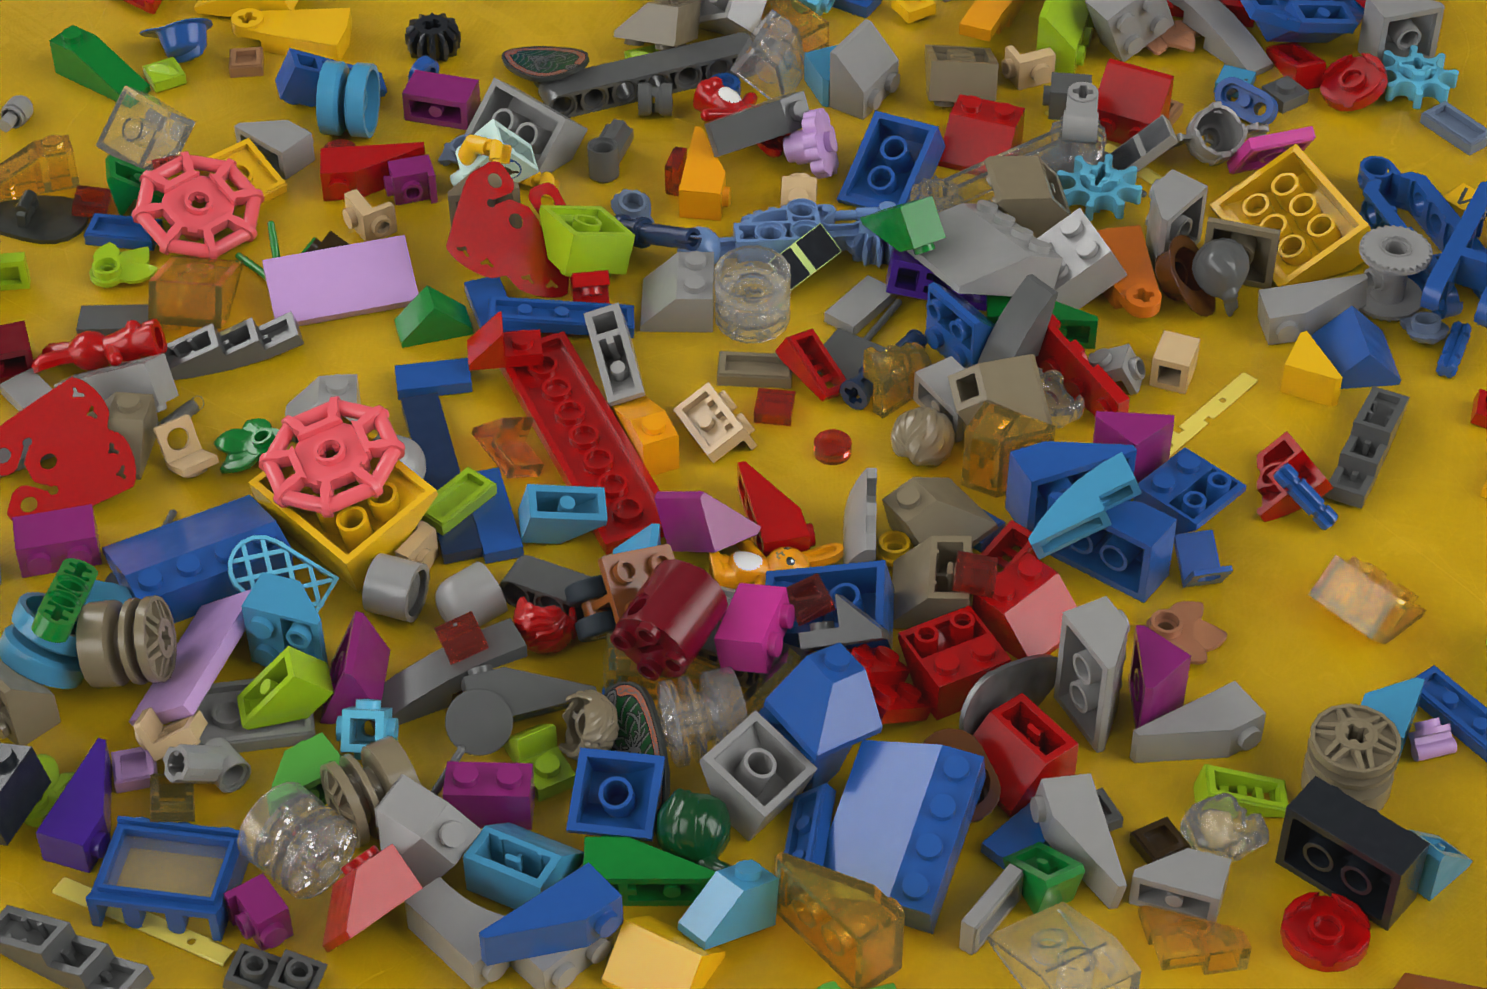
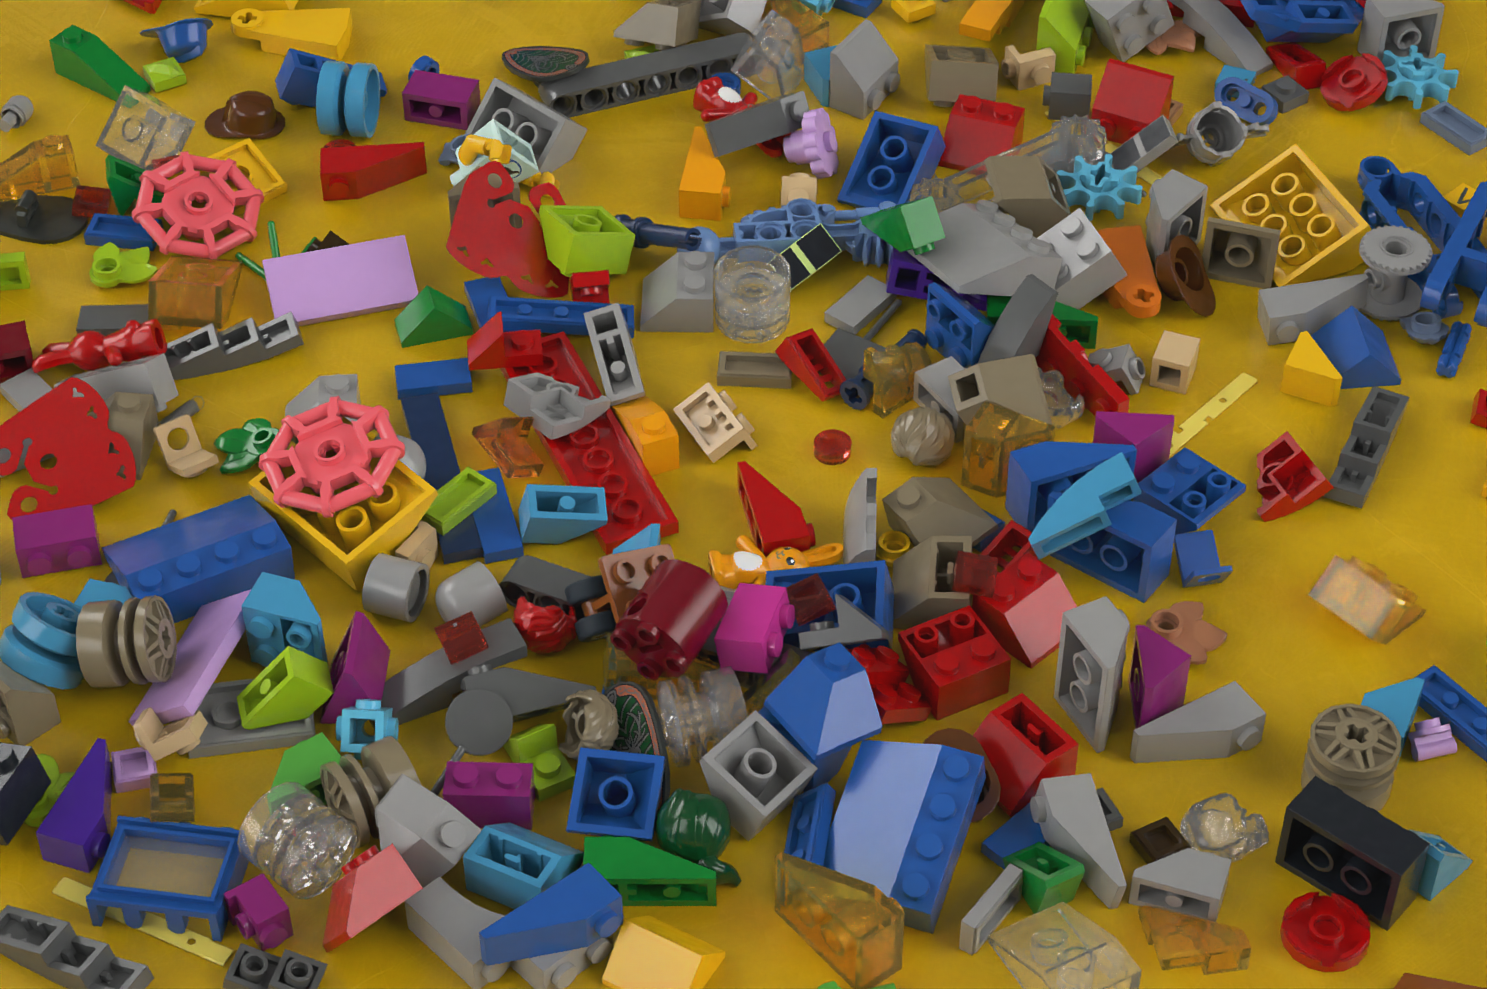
green beam [31,558,98,643] -> none
light grey piece [163,737,251,793] -> none
medium azure window [227,535,339,613] -> none
medium nougat tile [229,47,264,78] -> none
light grey slope [234,120,315,180] -> none
tan bracket [342,189,397,242] -> none
magenta brick [383,154,438,205] -> none
black gear [405,12,461,62] -> none
dark grey piece [587,119,634,182] -> none
sand blue animal [611,189,655,224] -> none
dark grey wheel [638,83,673,117] -> none
magenta slope [654,491,761,552] -> none
clear red tile [665,146,687,196] -> none
dark azure slope [678,859,779,950] -> none
clear red tile [754,388,796,426] -> none
flat silver shield [959,654,1058,735] -> none
light grey piece [1062,82,1099,144] -> none
dark grey hat [1192,238,1250,317] -> none
lime slope [1193,764,1288,818] -> none
dark pink plate [1226,126,1316,174] -> none
blue axle [1273,463,1338,530] -> none
none -> reddish brown piece [205,90,285,139]
none -> light grey slope [504,372,611,440]

